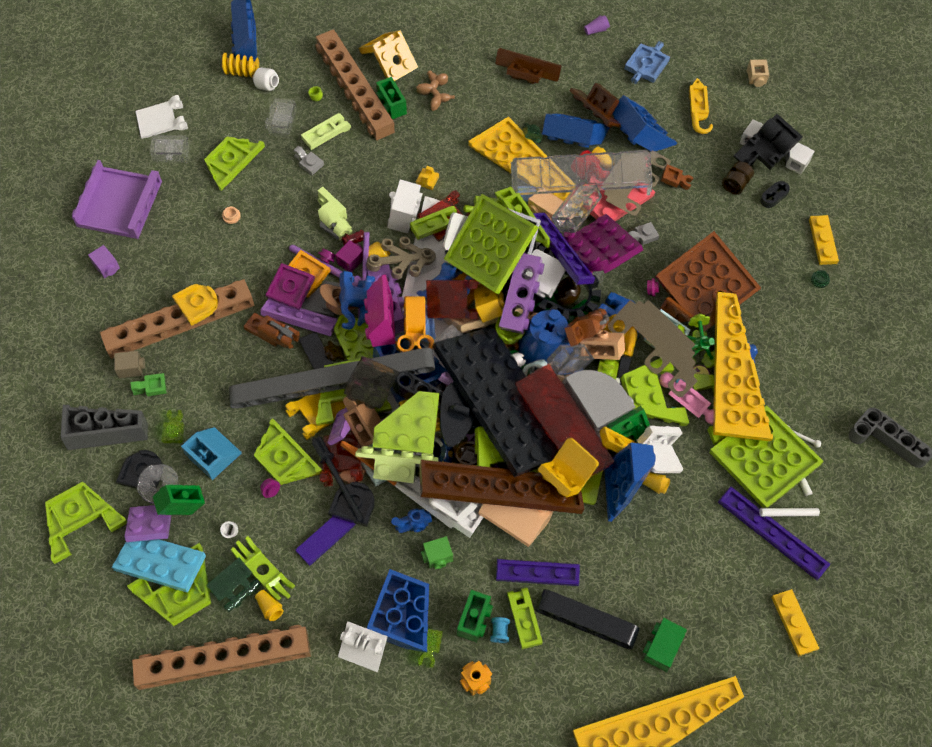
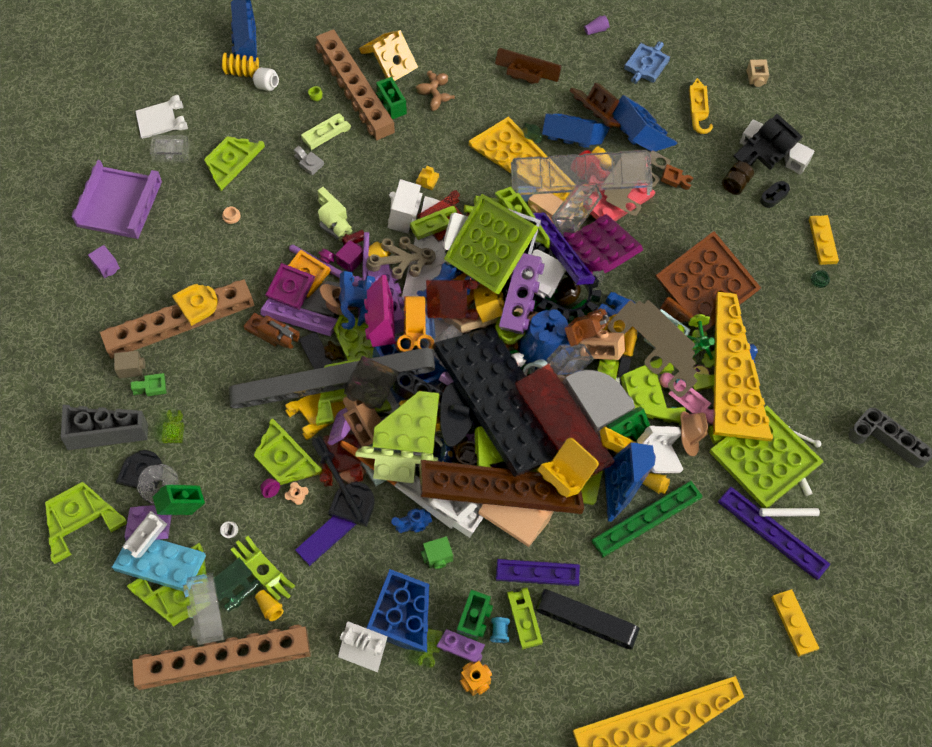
dark azure slope [181,427,242,480] -> none
clear brick [265,98,297,138] -> none
light grey plate [629,222,659,245] -> none
green brick [643,618,687,672] -> none
dark pink plate [647,278,660,297] -> none
none -> white hinge [122,511,167,558]
none -> clear brick [183,572,224,645]
none -> light nougat plate [285,482,309,505]
none -> medium lavender hinge [437,629,485,664]
none -> green tile [591,481,703,558]
none -> medium nougat piece [680,411,708,456]

